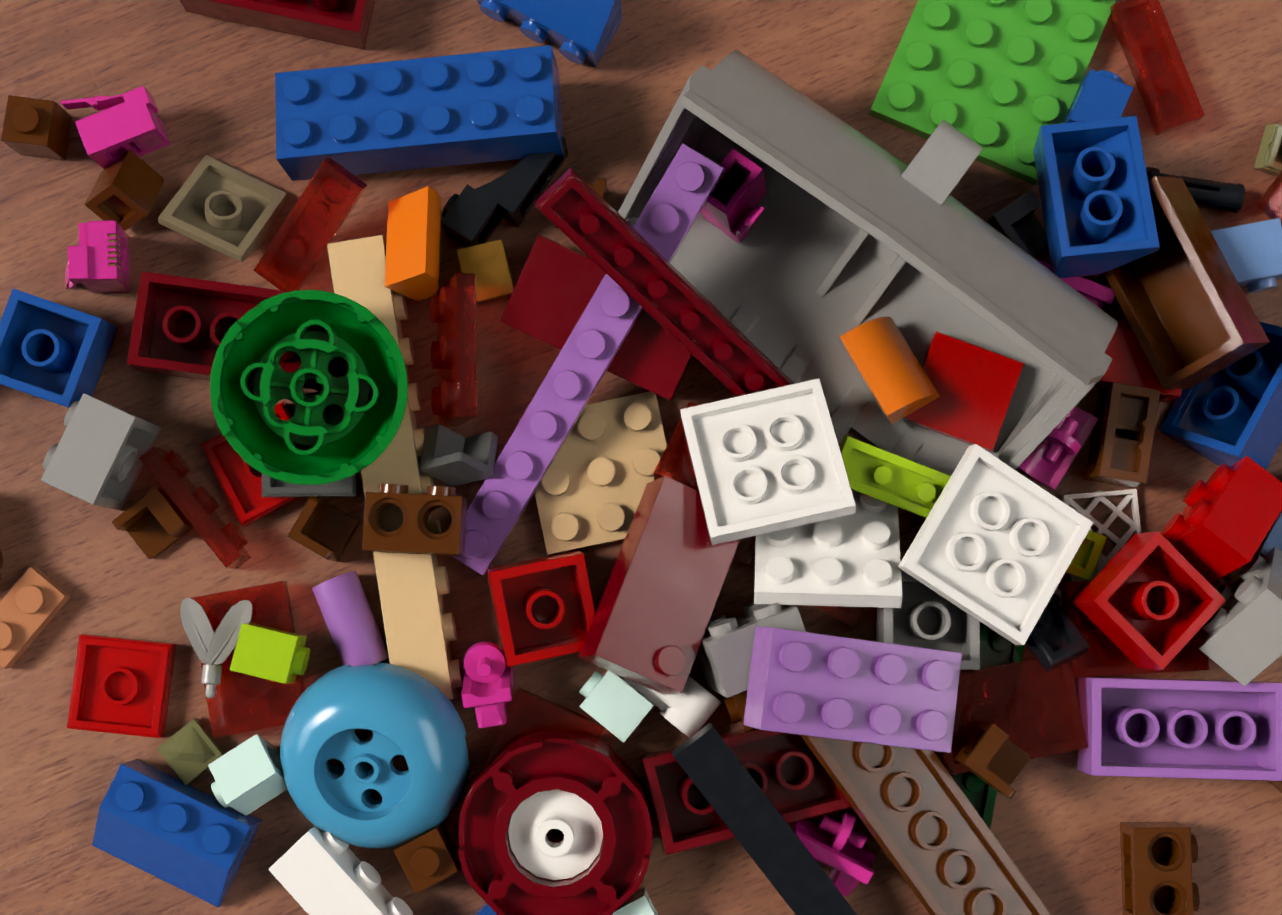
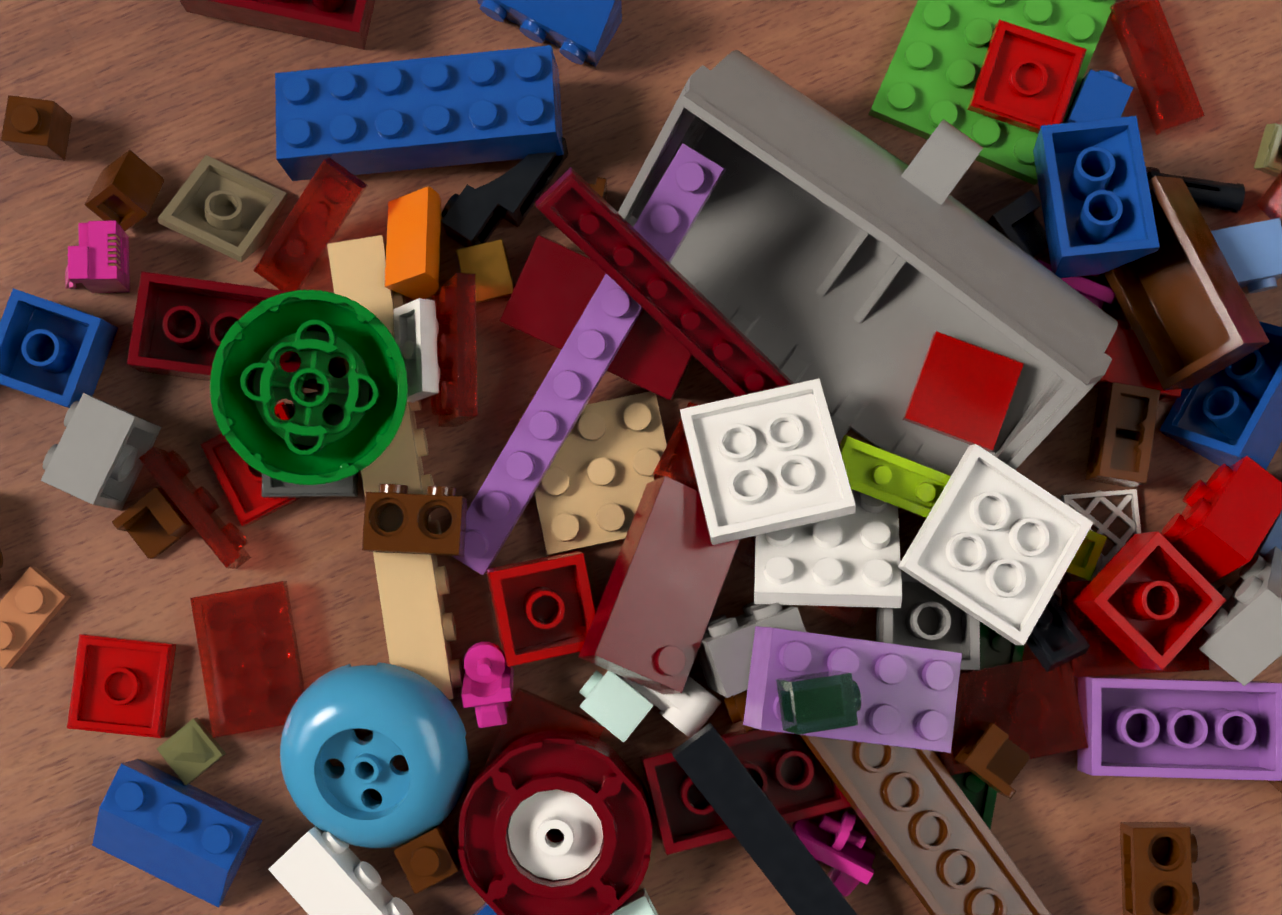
dark pink piece [61,86,171,169] -> none
light grey piece [180,597,253,699] -> none
light aqua brick [208,734,287,816] -> none
lime brick [230,623,310,684] -> none
reddish brown panel [287,496,361,562] -> none
medium lavender brick [312,571,389,667] -> none
dark grey panel [419,424,498,487] -> none
dark pink piece [701,148,767,244] -> none
orange brick [840,316,940,425] -> none
dark pink hips [1017,406,1099,491] -> none
none -> white plate [393,298,441,403]
none -> clear green brick [776,670,861,735]
none -> red tile [968,19,1087,133]

